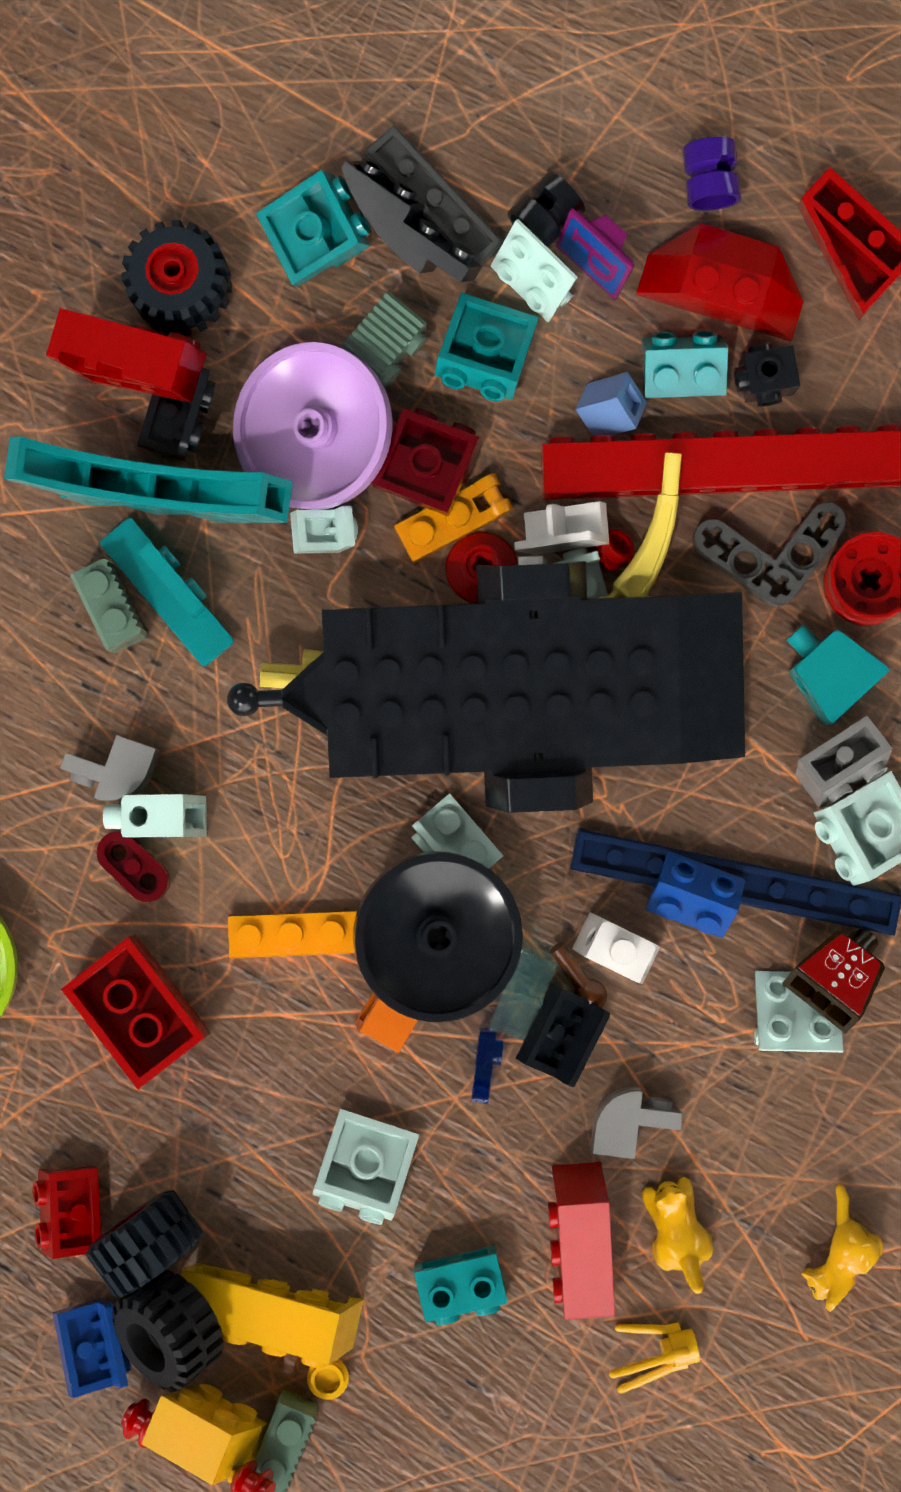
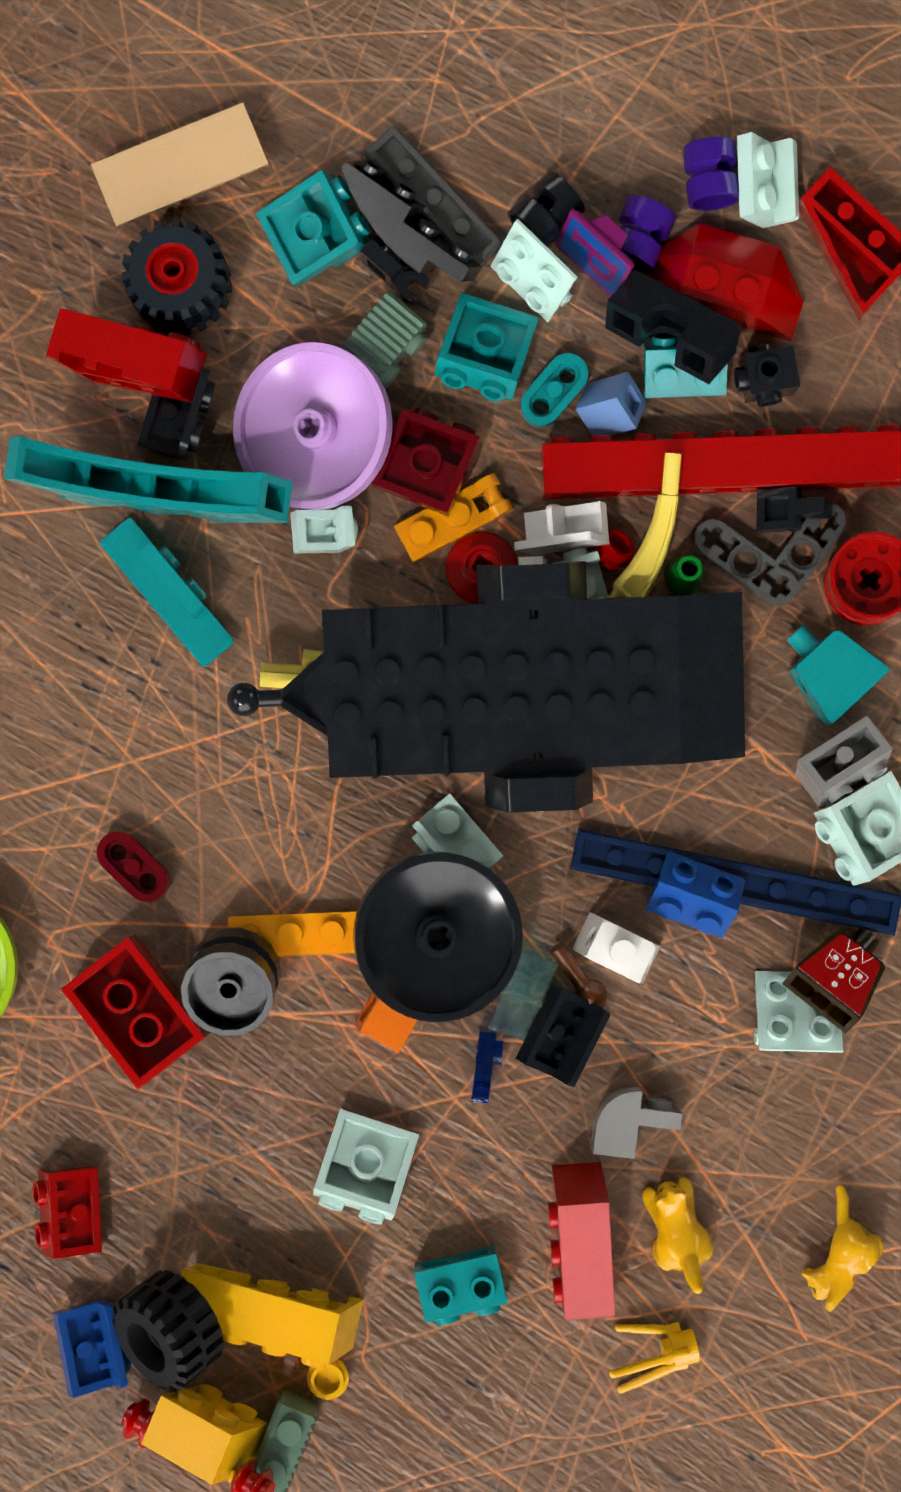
light grey brick [60,735,161,801] -> none
sand green brick [70,559,148,654] -> none
black wheel [86,1190,203,1297] -> none
light aqua torso [103,794,207,837] -> none
none -> tan brick [90,102,269,227]
none -> black wheel [181,928,281,1036]
none -> black plate [360,239,430,305]
none -> teal plate [520,353,588,428]
none -> black arch [605,269,741,384]
none -> dark purple wheel [619,195,676,273]
none -> green cone [664,554,705,595]
none -> light aqua bracket [737,132,799,228]
none -> black plate [756,487,832,533]

